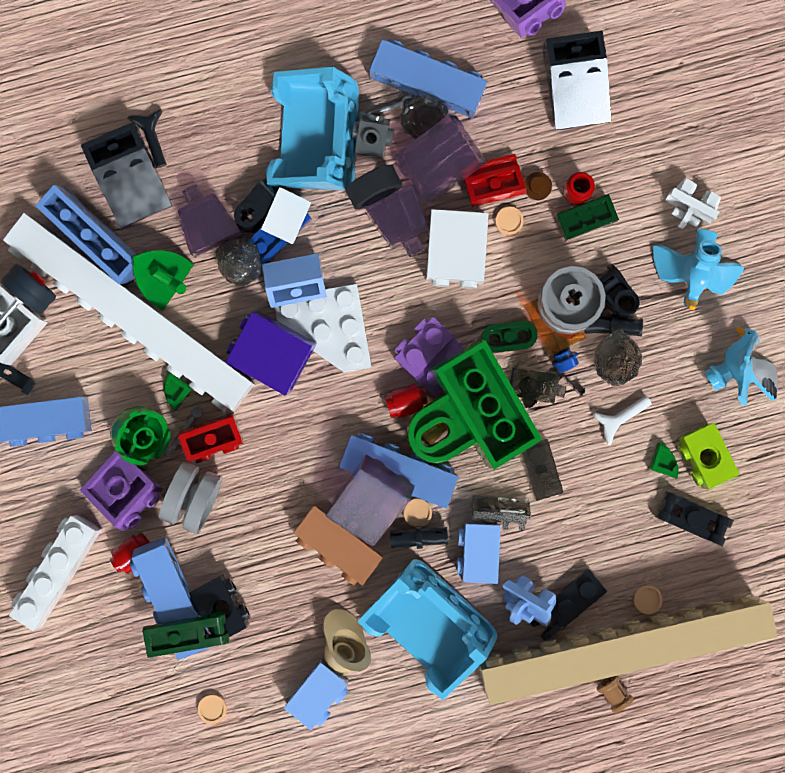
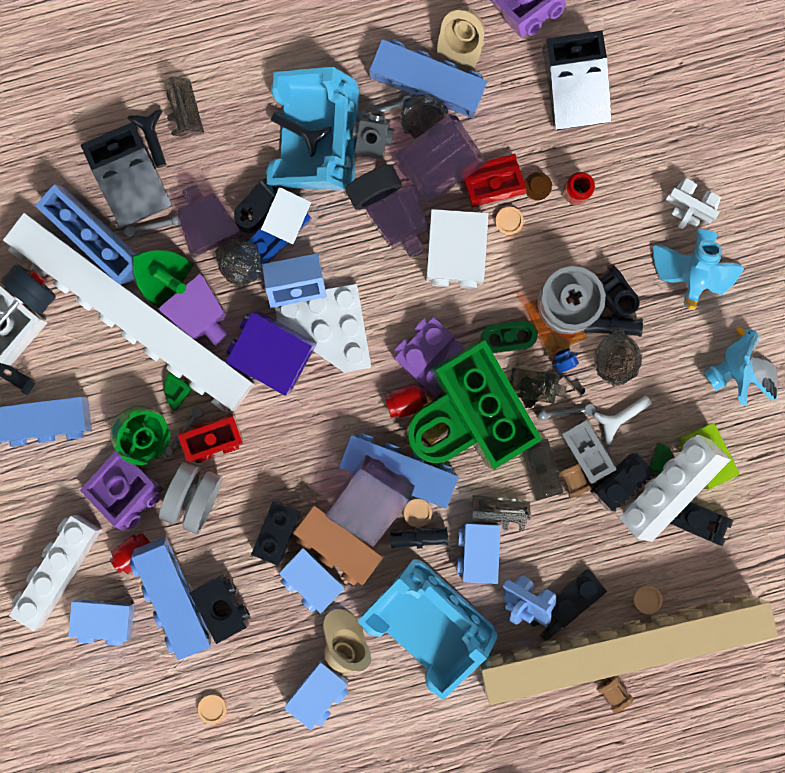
dark green plate [142,611,230,658] -> none
dark green plate [555,194,619,242] -> none
none -> light blue brick [68,599,135,645]
none -> light grey hinge [124,215,182,238]
none -> medium lavender torso [158,274,228,346]
none -> clear smoke plate [164,76,204,137]
none -> black brick [251,500,302,566]
none -> black piece [271,111,331,157]
none -> light blue brick [279,548,345,614]
none -> tan piece [437,8,485,72]
none -> light grey hinge [537,404,596,421]
none -> medium nougat bush [558,463,593,499]
none -> light grey hinge [562,418,617,484]
none -> black brick [590,453,655,511]
none -> white brick [619,434,731,542]

